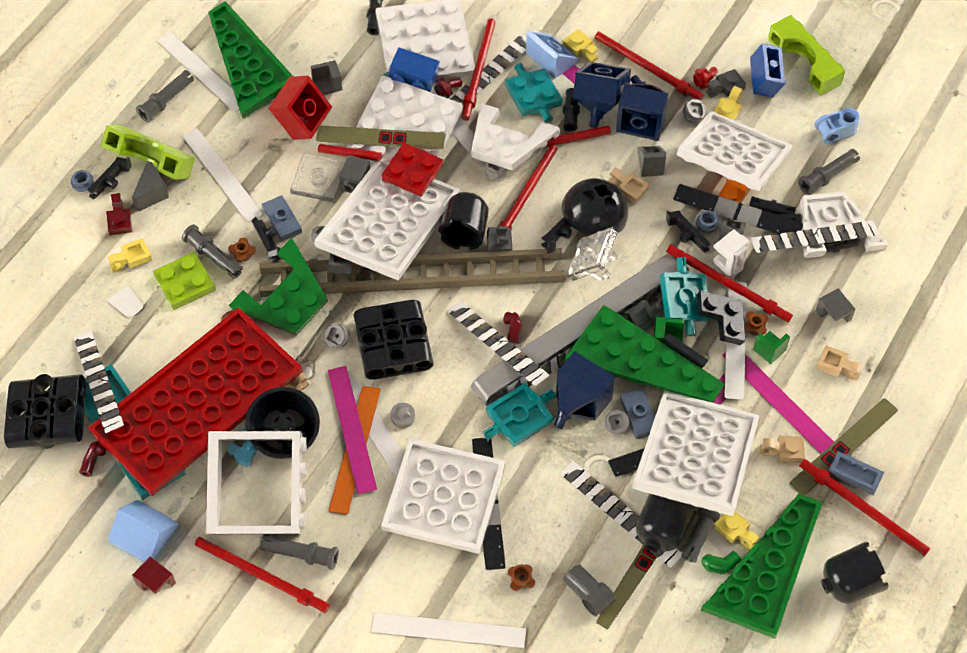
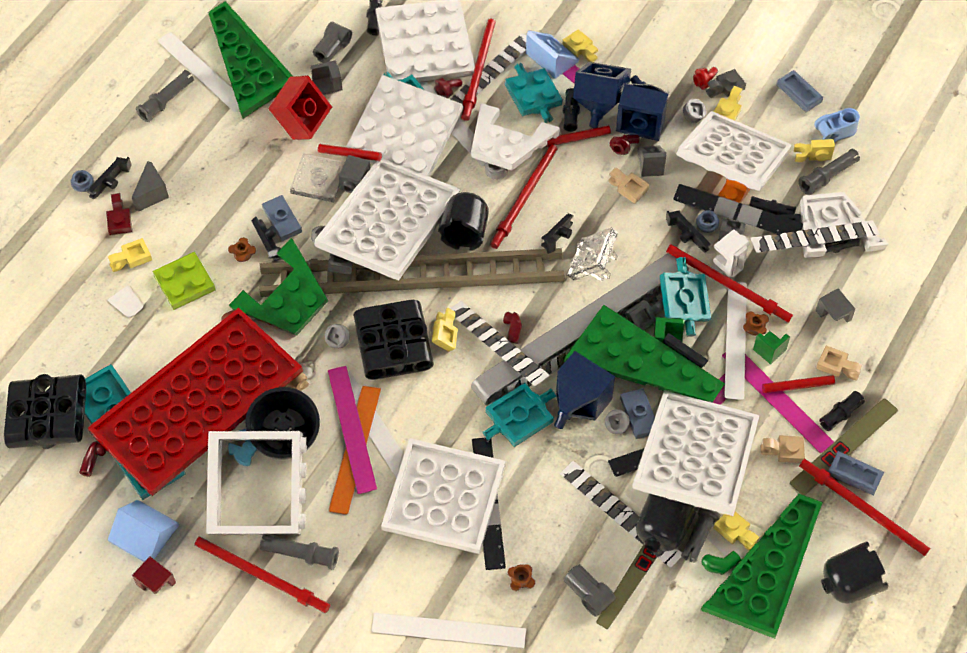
sticker [74,330,124,433] -> none
lime arch [100,124,195,180] -> none
dark grey pin [182,224,243,279] -> none
white sticker [183,128,263,222] -> none
olive sticker [316,125,445,149] -> none
red plate [382,143,444,197] -> none
blue brick [389,47,440,92] -> none
light grey tile [390,403,415,428] -> none
dark grey tile [487,226,513,252] -> none
black piece [561,178,628,238] -> none
red bar [594,31,704,101] -> none
plate [696,290,745,345] -> none
blue brick [750,43,786,98] -> none
lime arch [768,15,845,96] -> none
none -> dark grey piece [313,21,352,63]
none -> light yellow plate [432,308,458,352]
none -> dark red plate [609,134,640,155]
none -> red bar [762,375,835,393]
none -> sand blue plate [777,70,823,112]
none -> light yellow plate [793,139,835,162]
none -> black pin [819,391,865,431]

